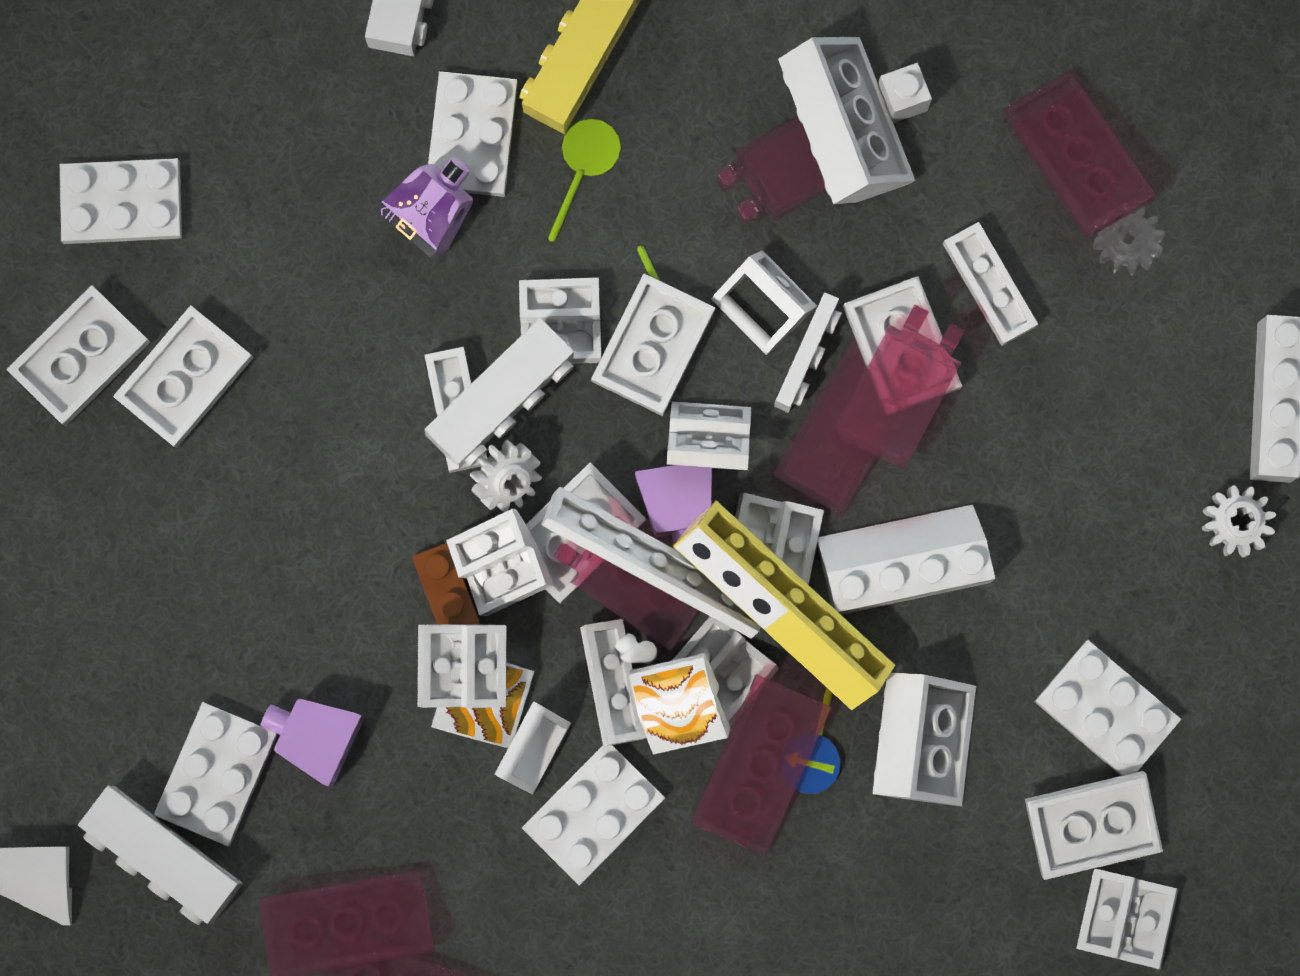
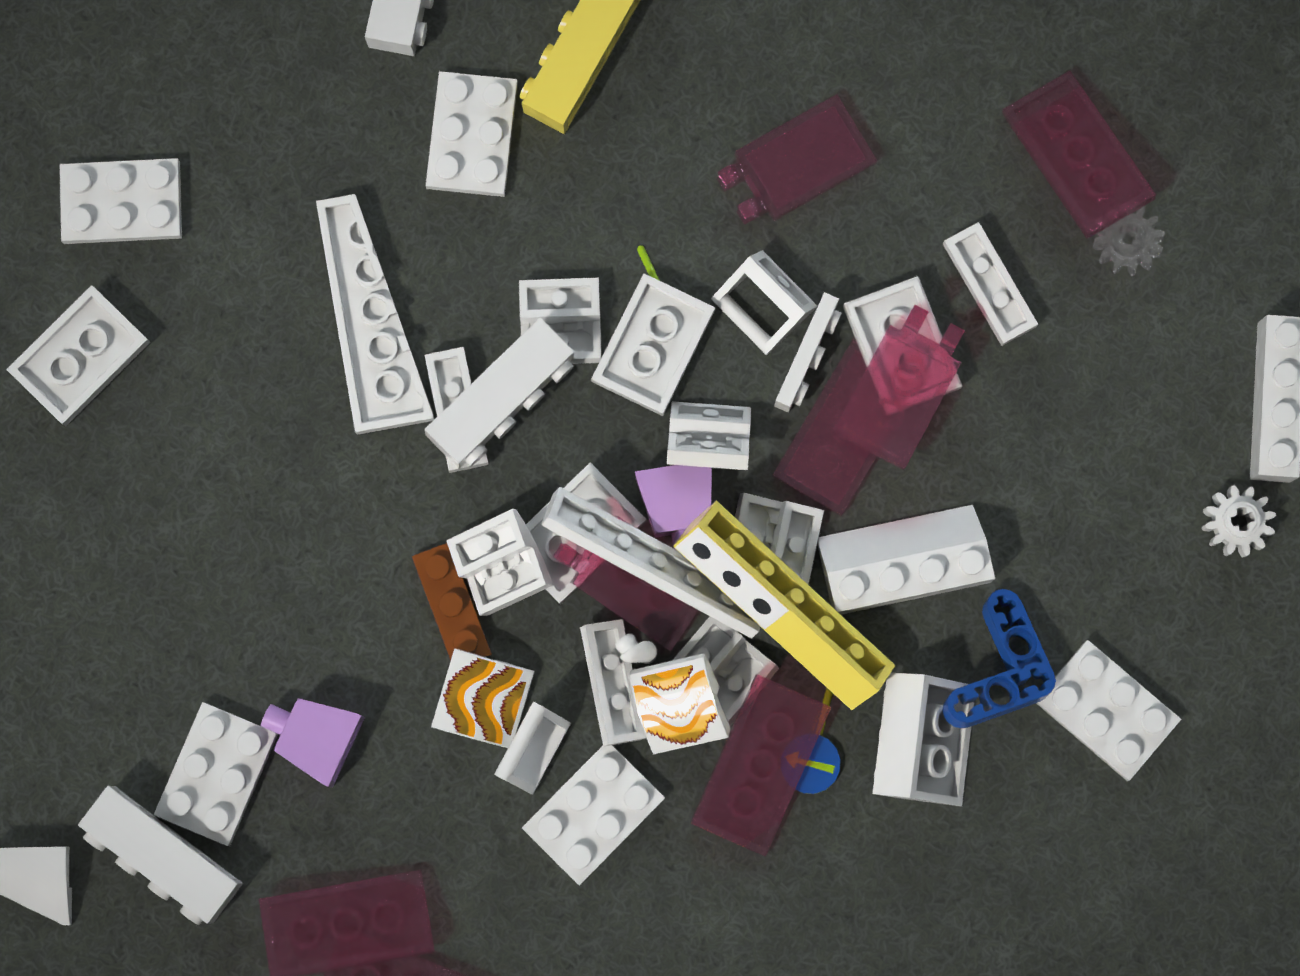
white plate [113,305,254,449] -> none
torso [375,157,473,258] -> none
white slope [418,624,506,708] -> none
white gear [470,440,542,512] -> none
lime piece [548,119,621,242] -> none
white slope [778,37,915,204] -> none
white brick [878,63,932,123] -> none
white tile [1025,771,1163,880] -> none
white slope [1076,868,1178,970] -> none
none -> white wing [316,194,434,435]
none -> blue beam [942,589,1056,729]

